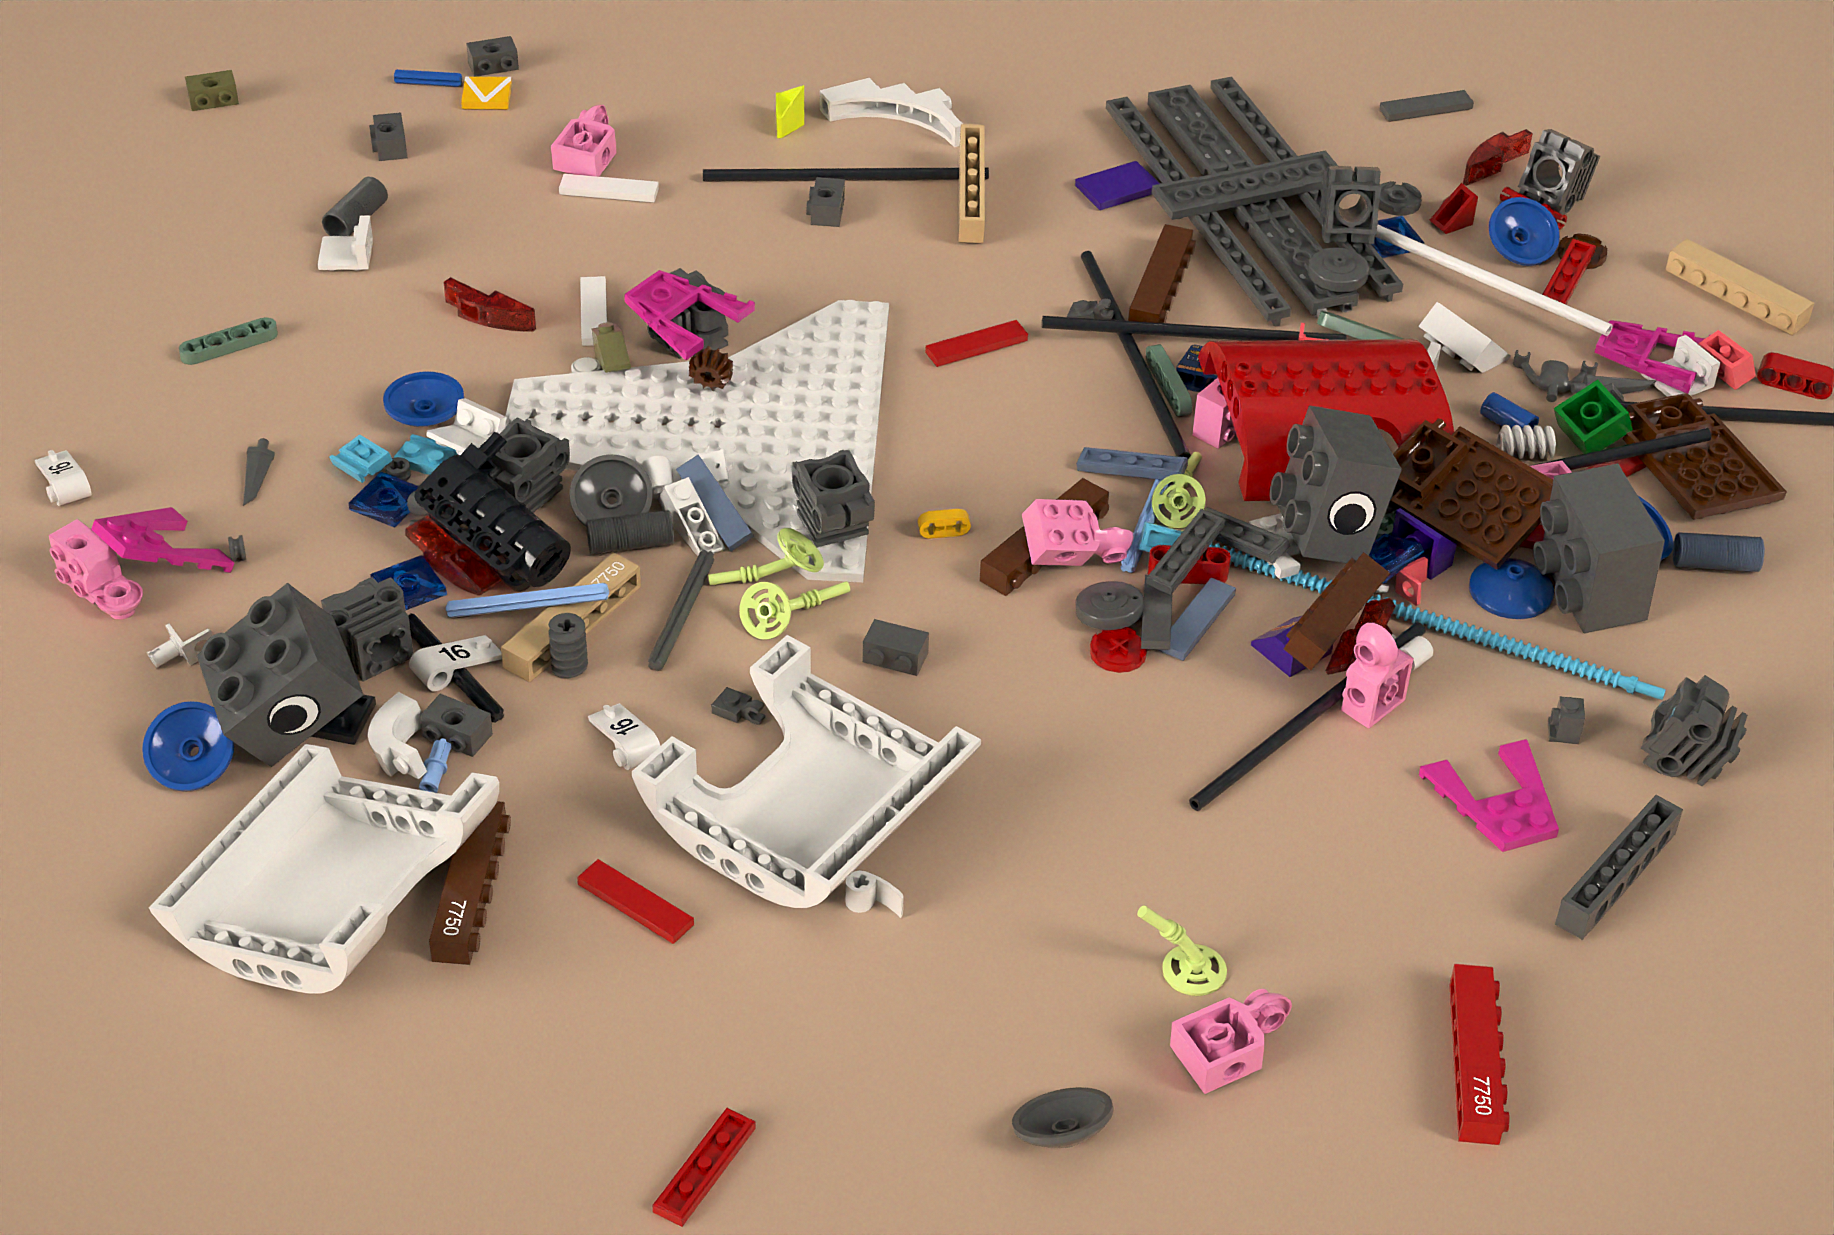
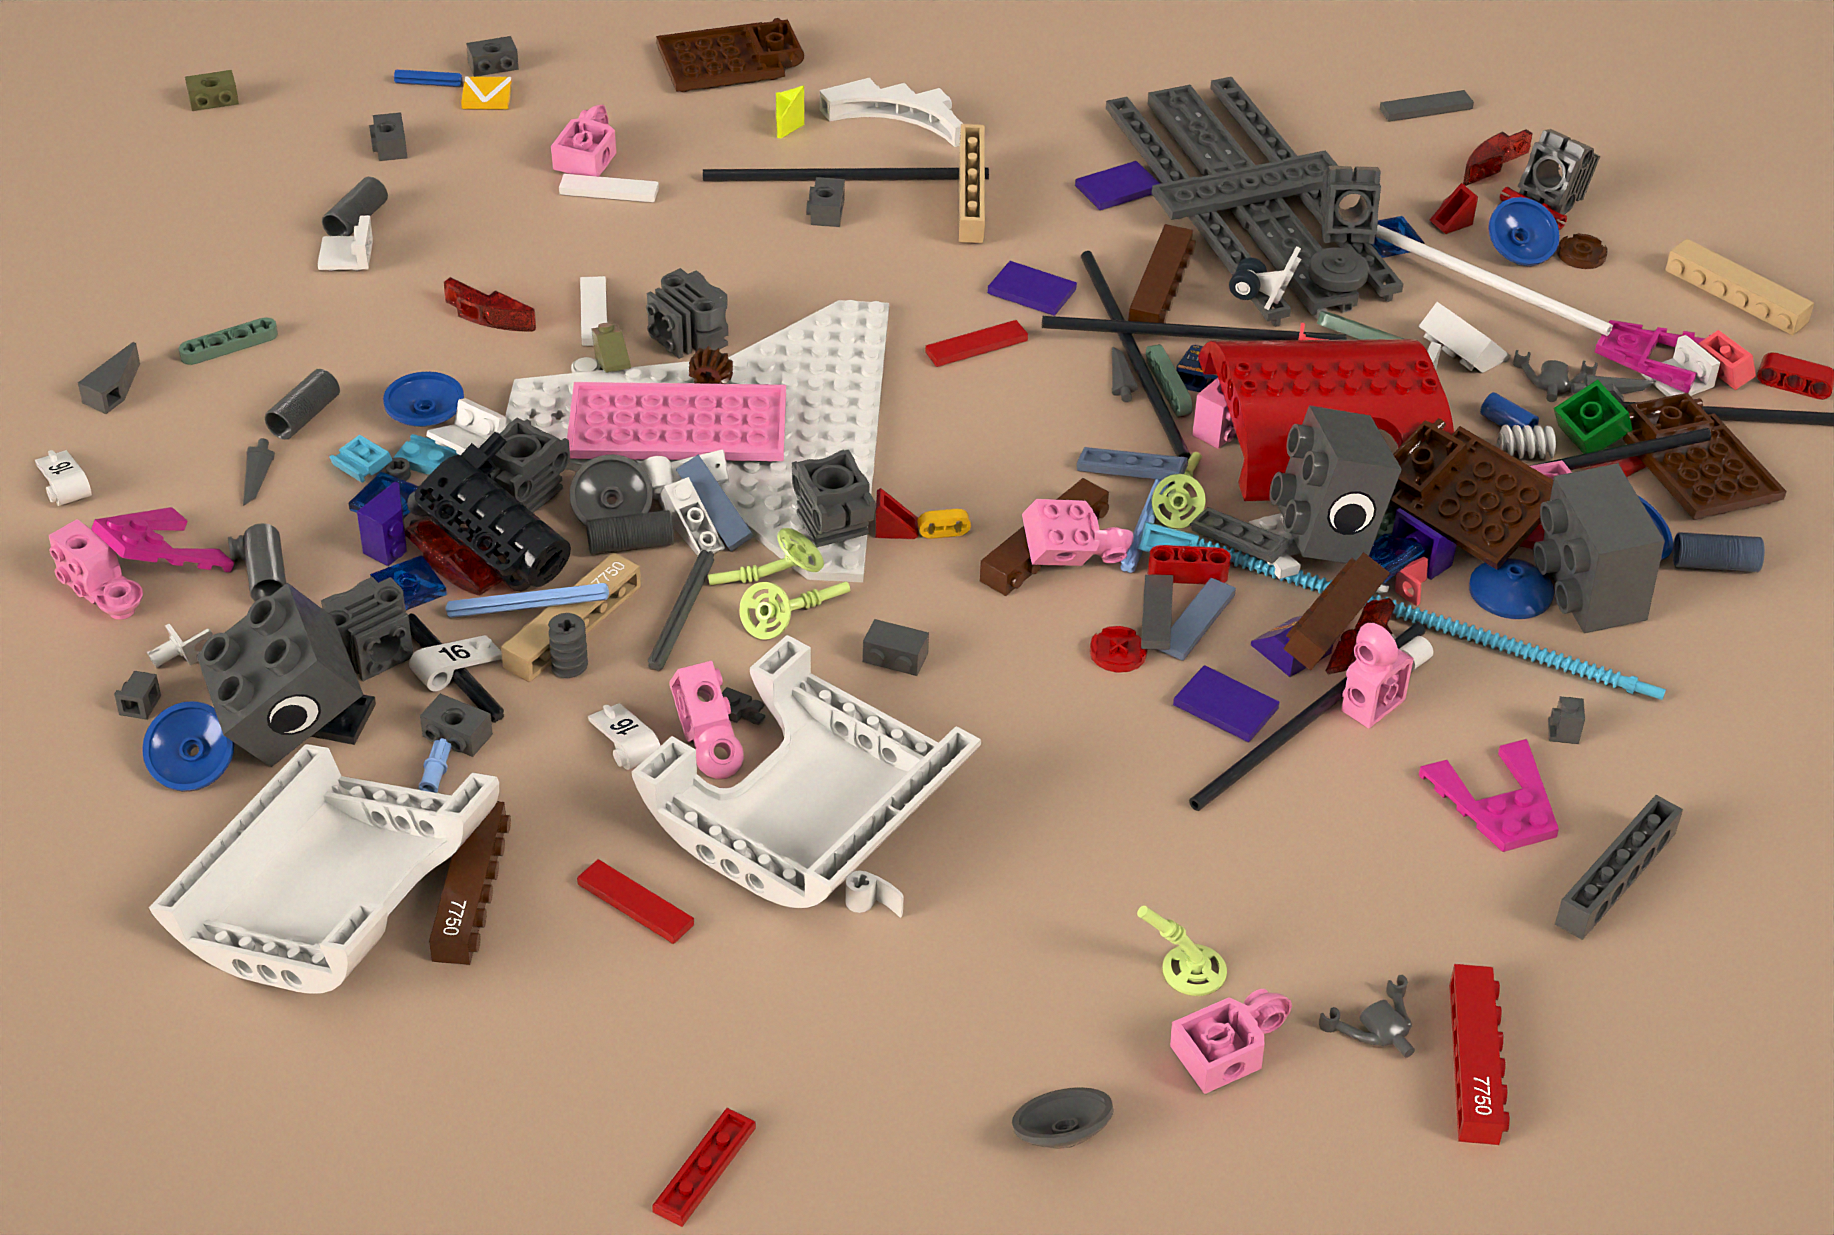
white arch [368,692,427,779] -> none
dark pink wing [625,270,755,360] -> none
dark grey plate [1067,299,1114,320] -> none
dark grey wheel [1075,581,1144,630] -> none
dark grey tile [1146,509,1226,595] -> none
dark grey tile [1379,181,1422,216] -> none
red tile [1542,239,1596,305] -> none
dark grey piece [1641,675,1748,786] -> none
none -> dark grey slope [78,342,140,414]
none -> dark grey brick [114,671,161,720]
none -> dark grey piece [243,523,286,602]
none -> dark grey piece [265,369,340,439]
none -> dark purple slope [357,482,407,566]
none -> bright pink plate [567,382,786,462]
none -> reddish brown plate [656,18,804,92]
none -> bright pink brick [669,661,744,779]
none -> red slope [875,488,919,539]
none -> dark purple tile [987,261,1077,316]
none -> dark grey bar [1112,347,1138,402]
none -> dark purple tile [1173,665,1280,742]
none -> plate [1229,246,1301,310]
none -> dark grey piece [1319,975,1415,1058]

